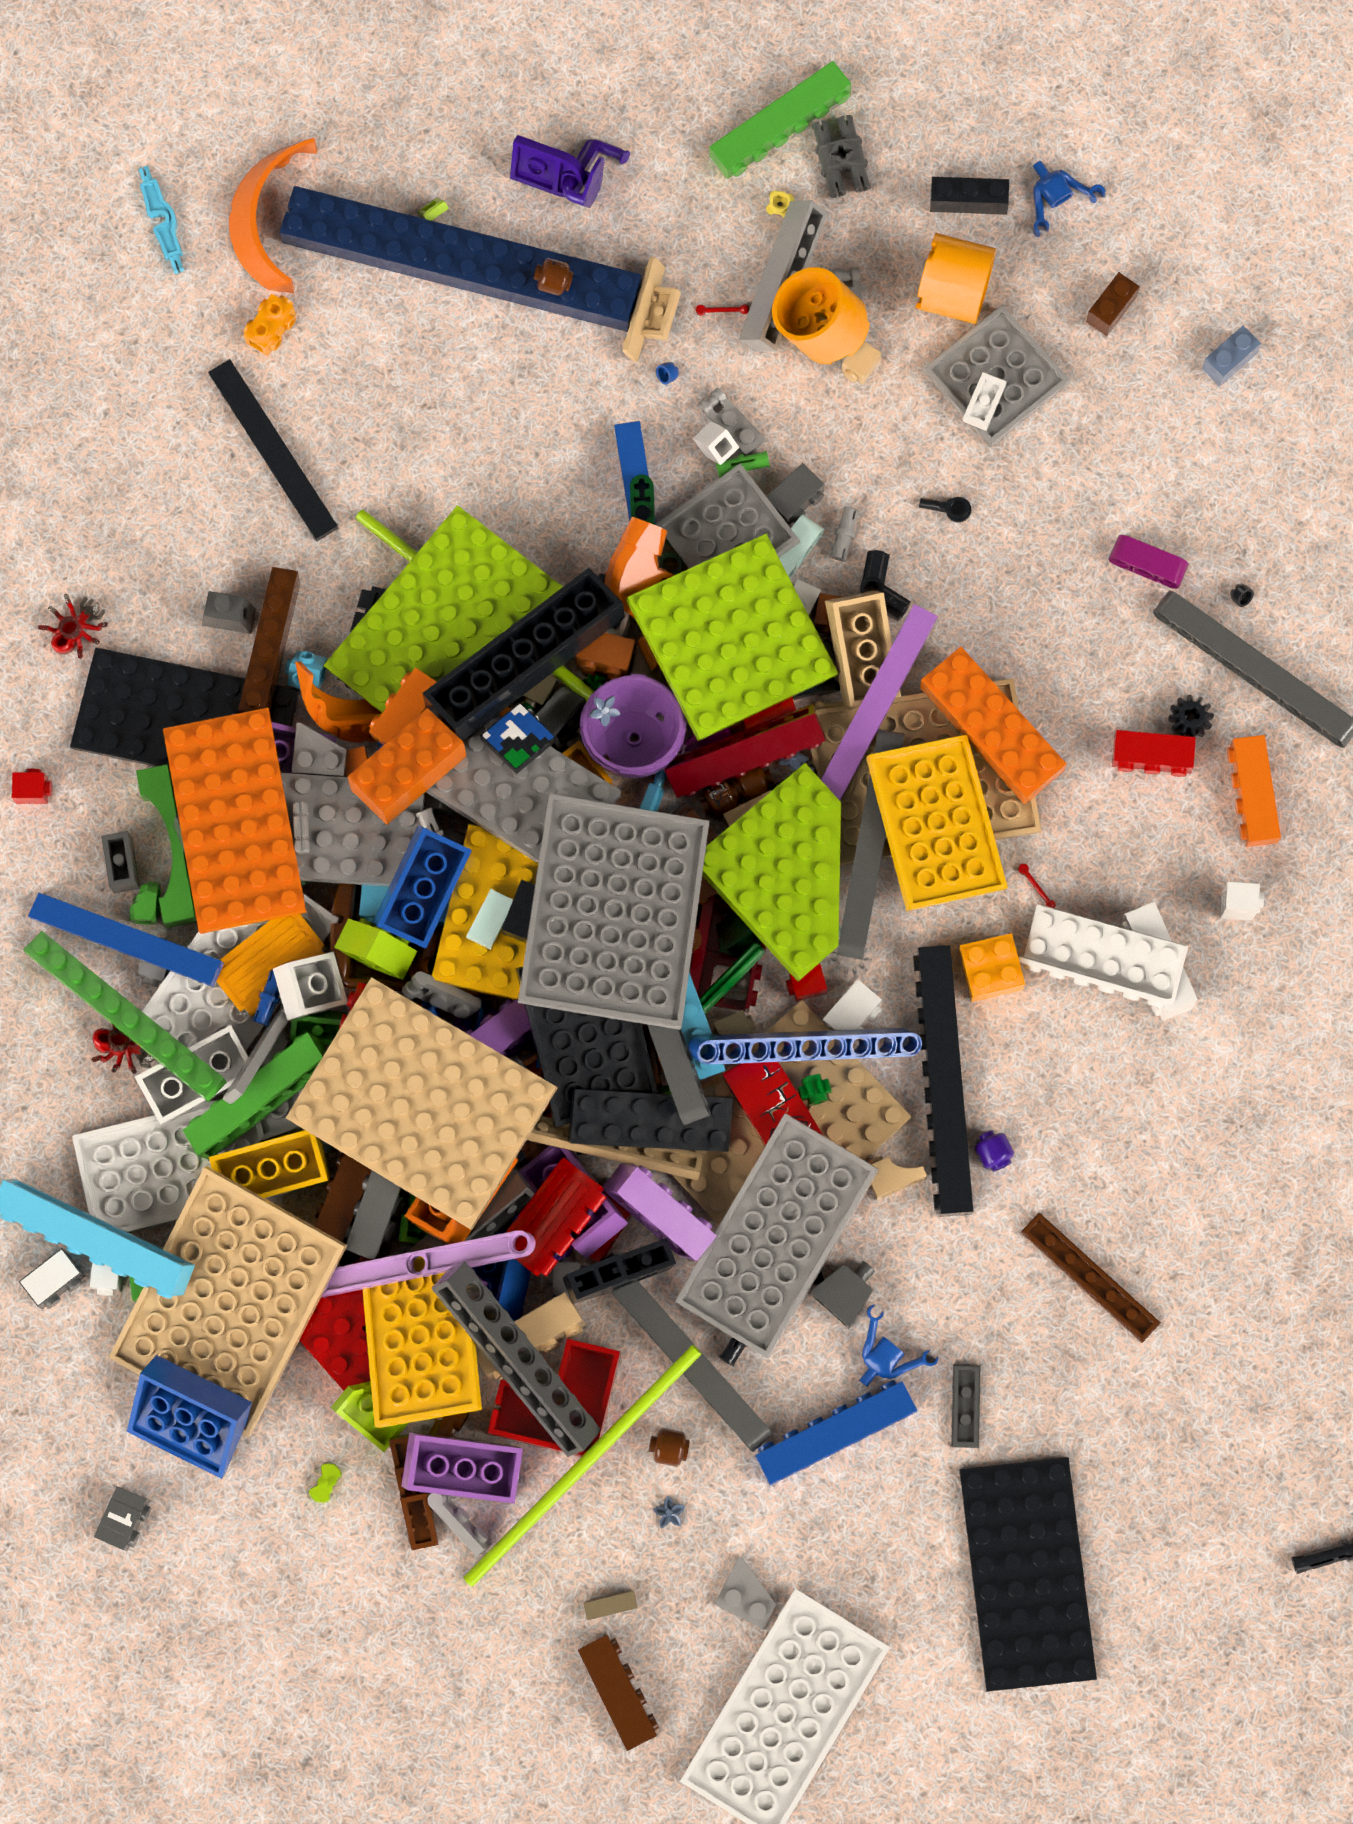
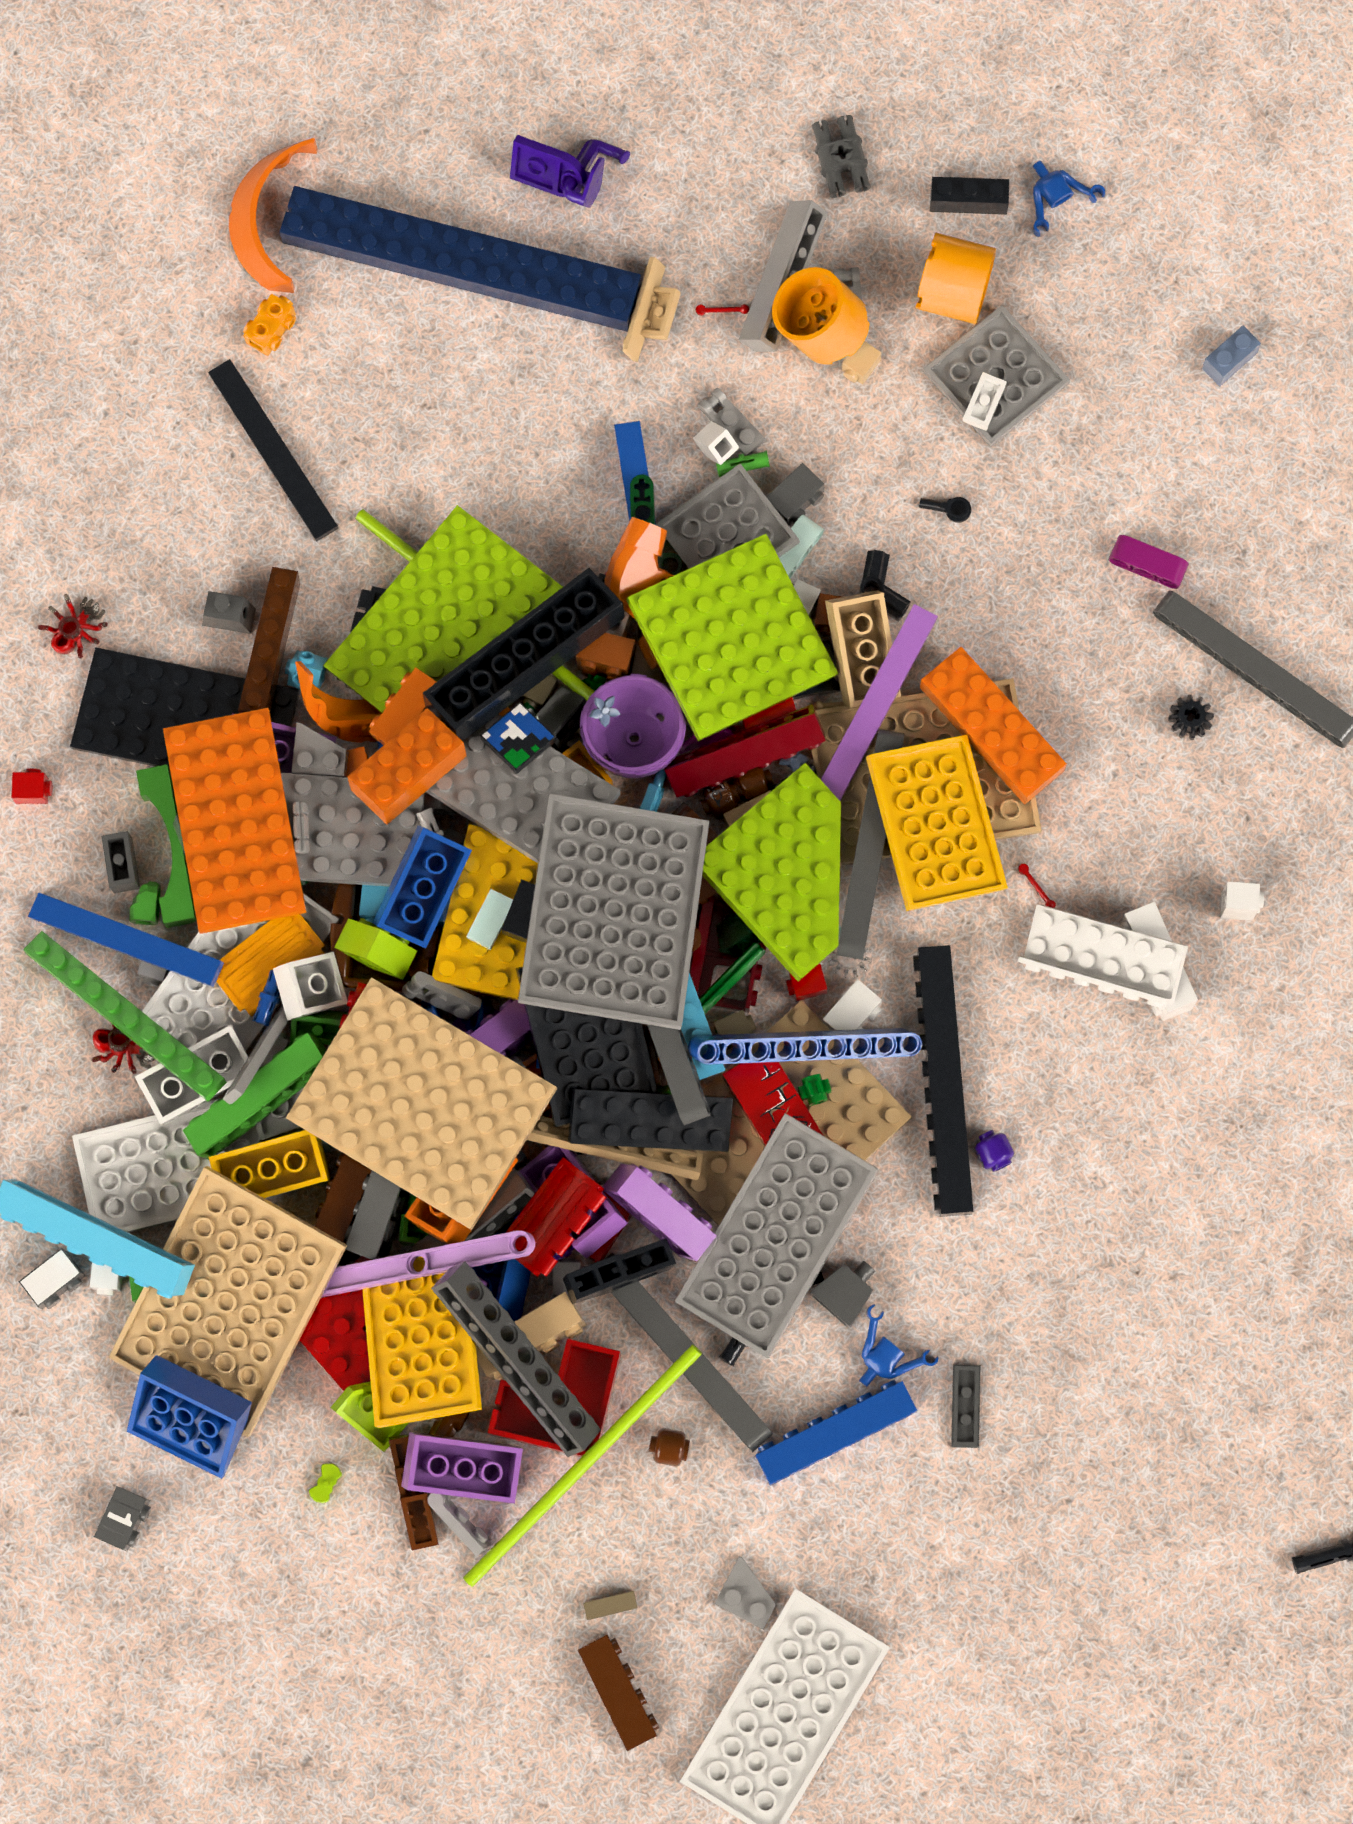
medium azure piece [138,166,184,274] -> none
lime tile [417,198,449,221] -> none
reddish brown head [533,258,573,296] -> none
sand blue plant [653,1496,686,1529] -> none
blue hinge [656,362,679,385] -> none
bright green brick [709,61,851,179] -> none
light yellow plate [766,191,794,218] -> none
light grey pin [830,506,860,562] -> none
tan arch [867,1156,927,1200] -> none
light orange brick [958,933,1025,1002] -> none
black plate [959,1457,1097,1692] -> none
reddish brown tile [1021,1213,1161,1343] -> none
reddish brown brick [1086,272,1140,336] -> none
red brick [1112,730,1196,777] -> none
orange brick [1227,735,1281,847] -> none
black hinge [1230,584,1254,607] -> none

